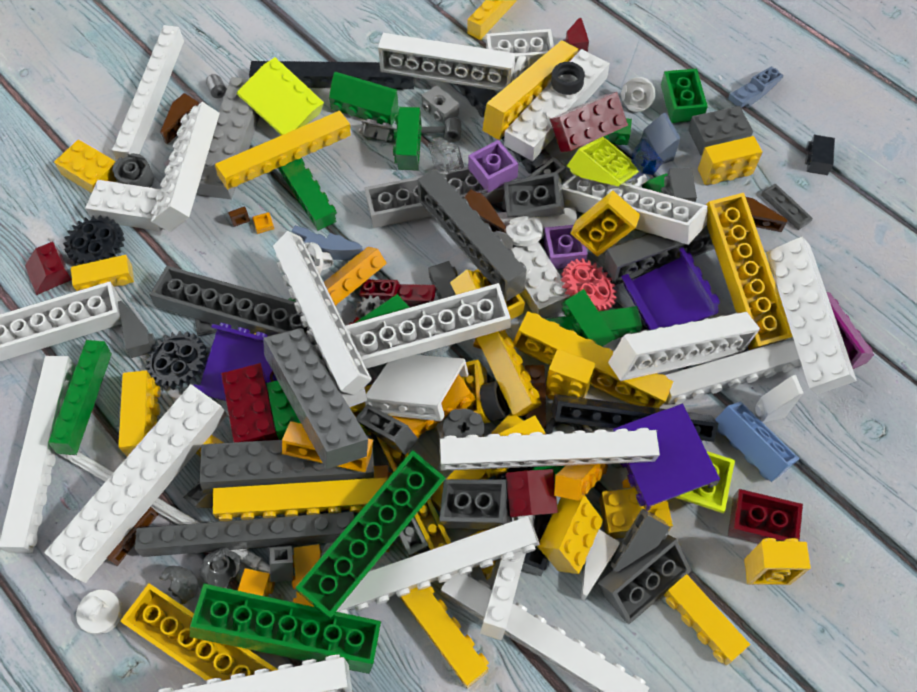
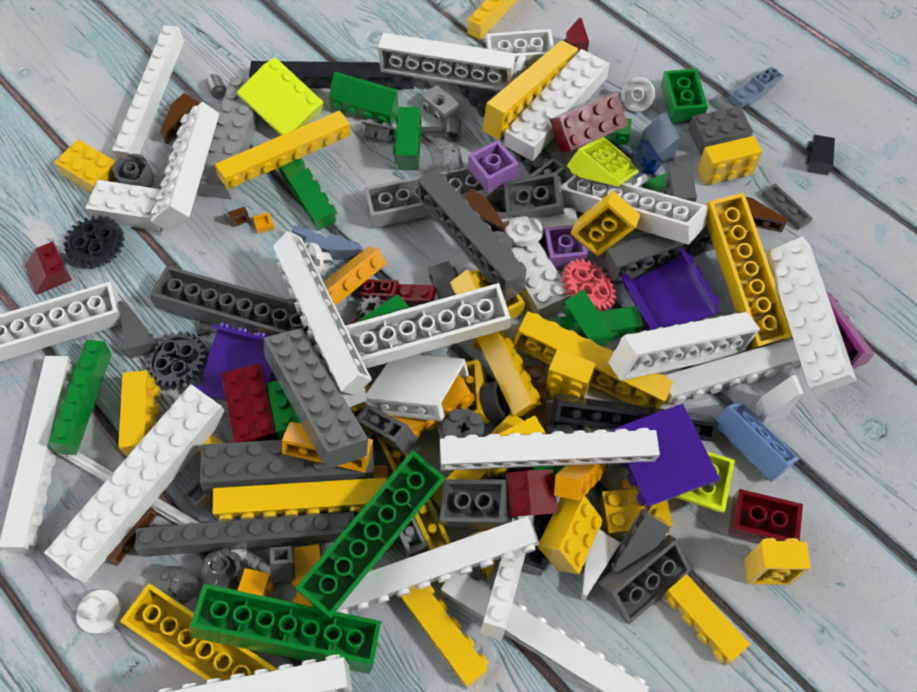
yellow brick [71,255,134,291] -> none
black tyre [551,62,585,95] -> none

